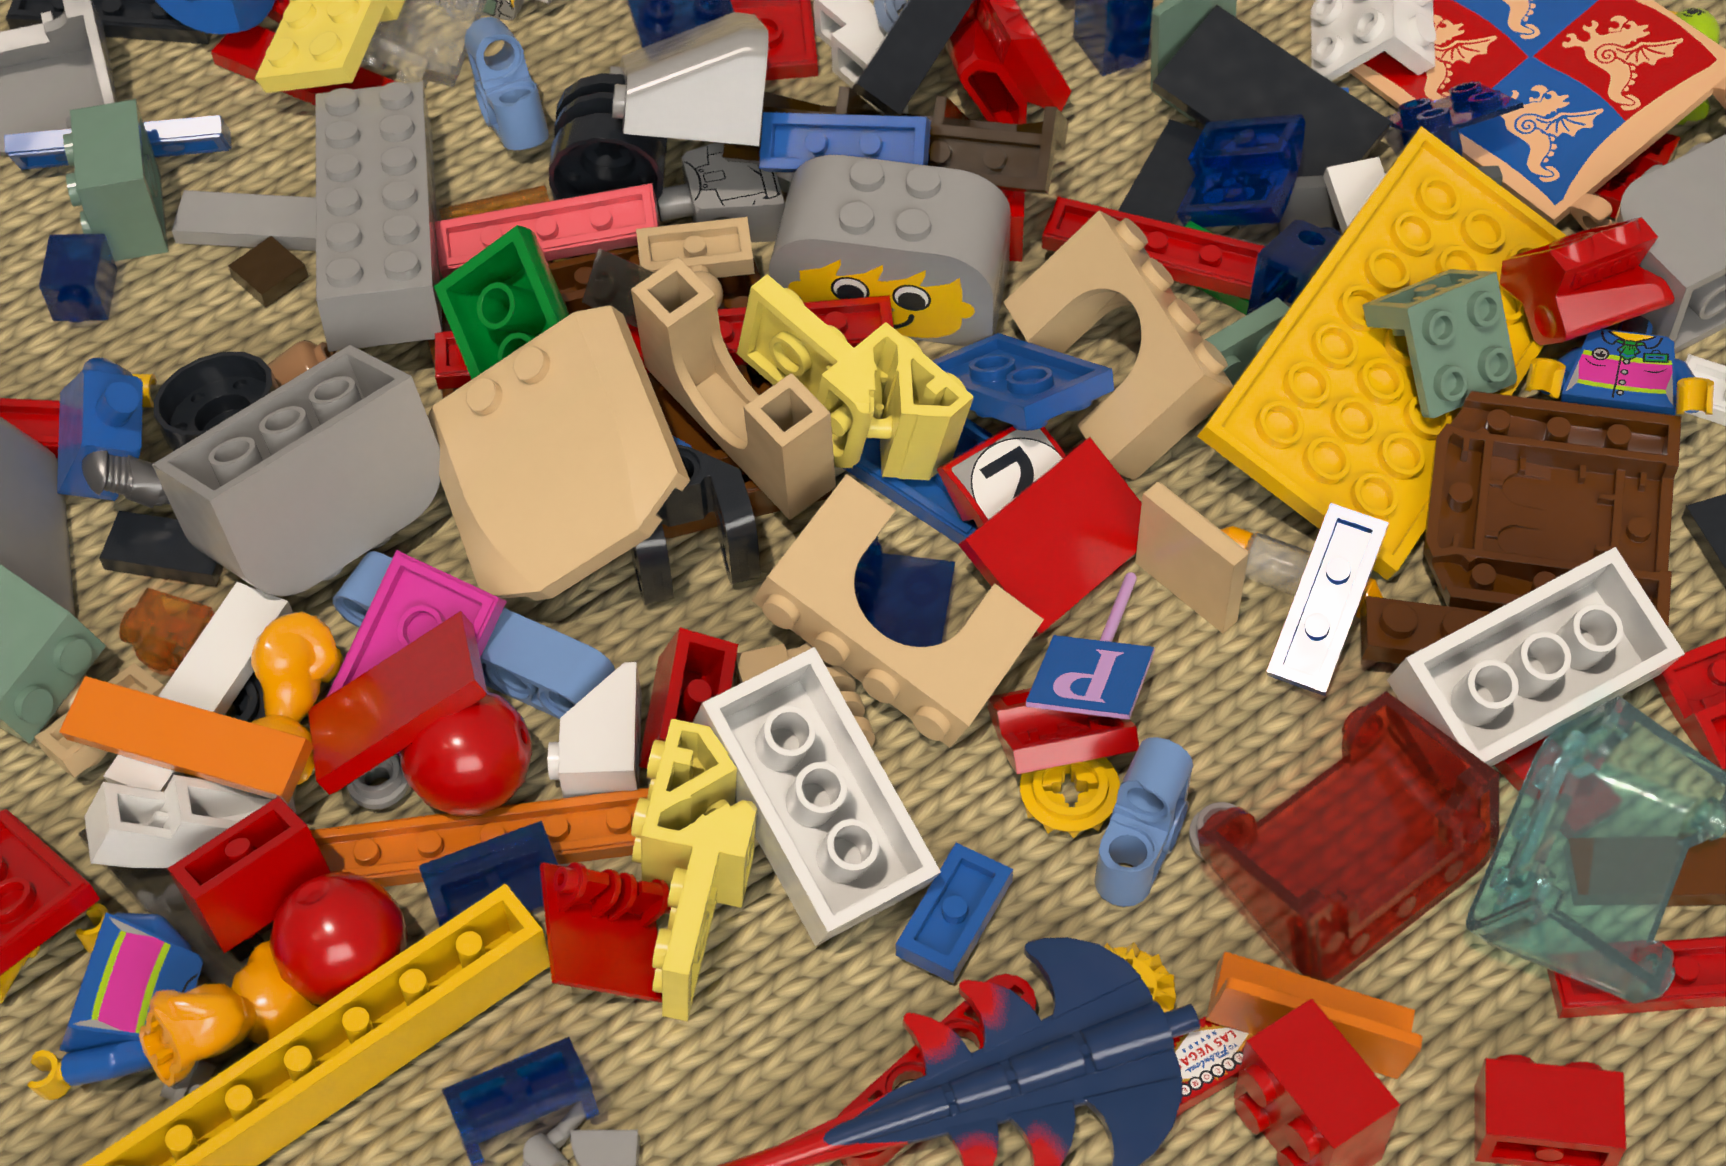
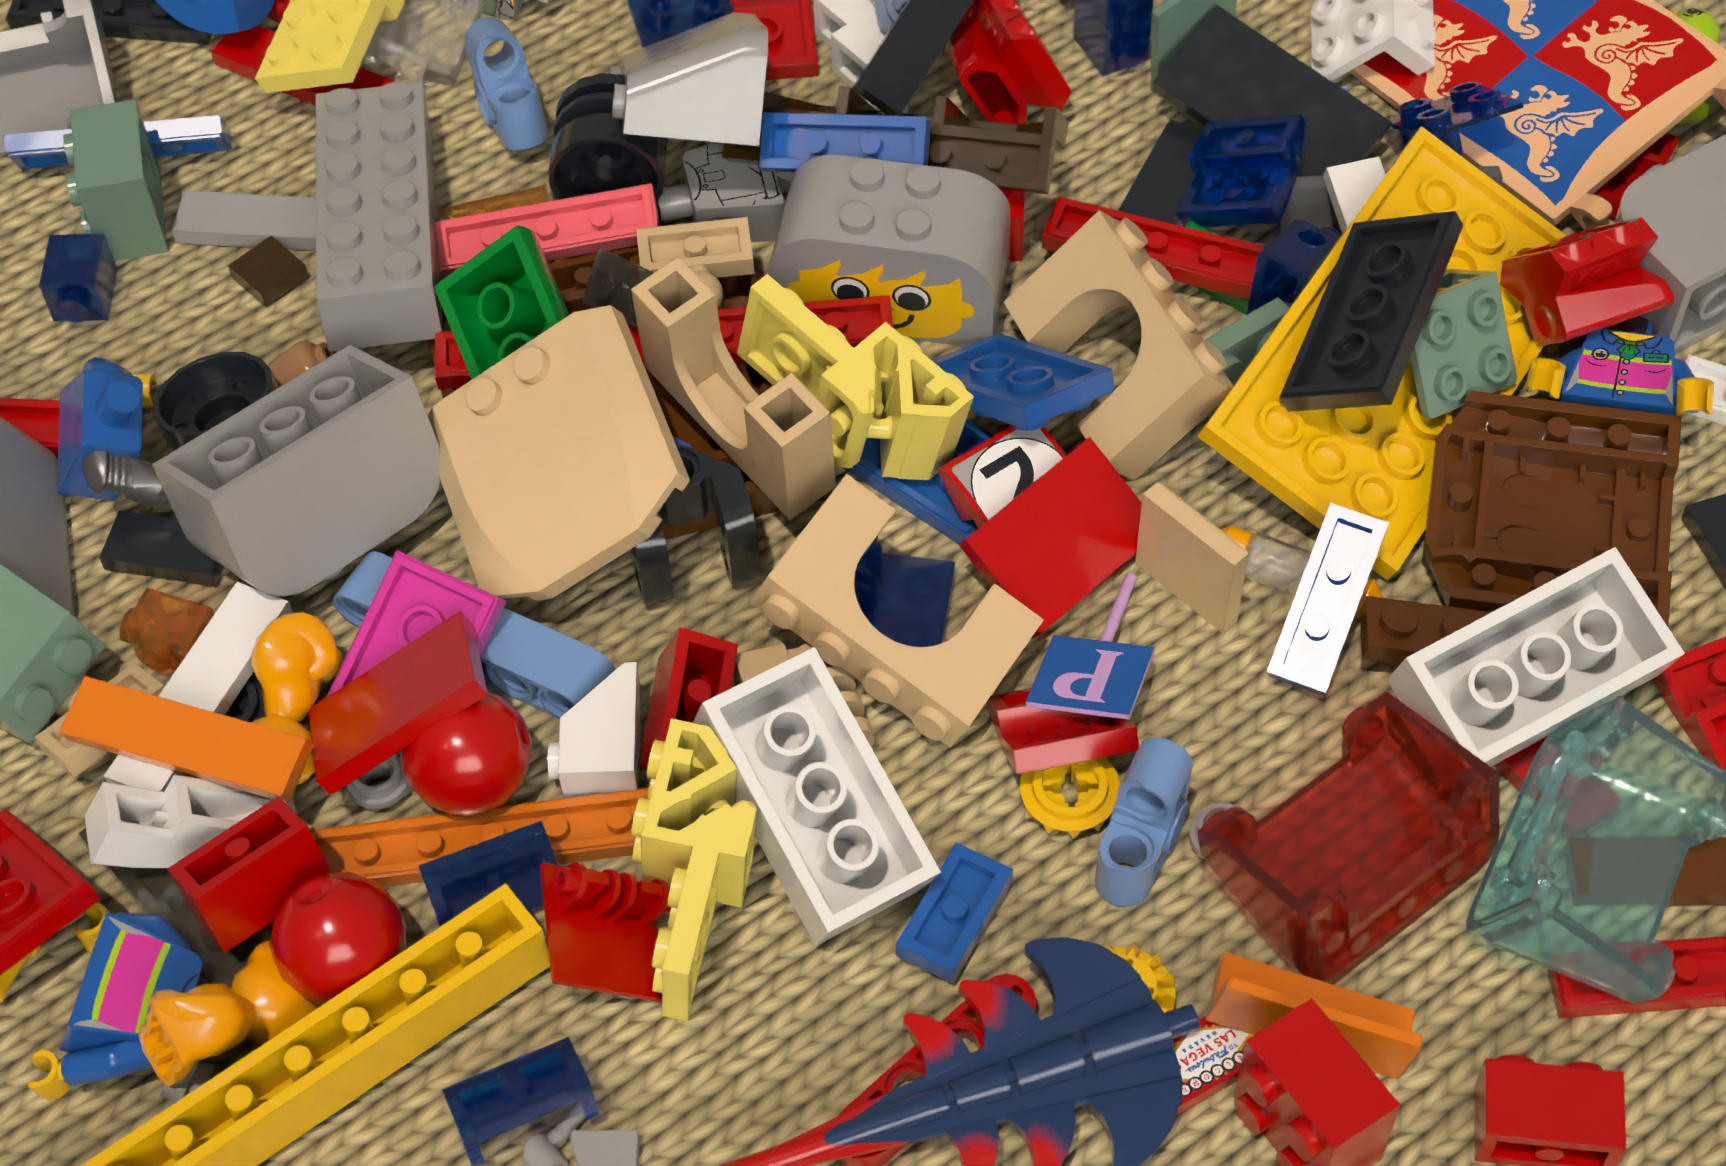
none -> black tile [1279,211,1463,412]

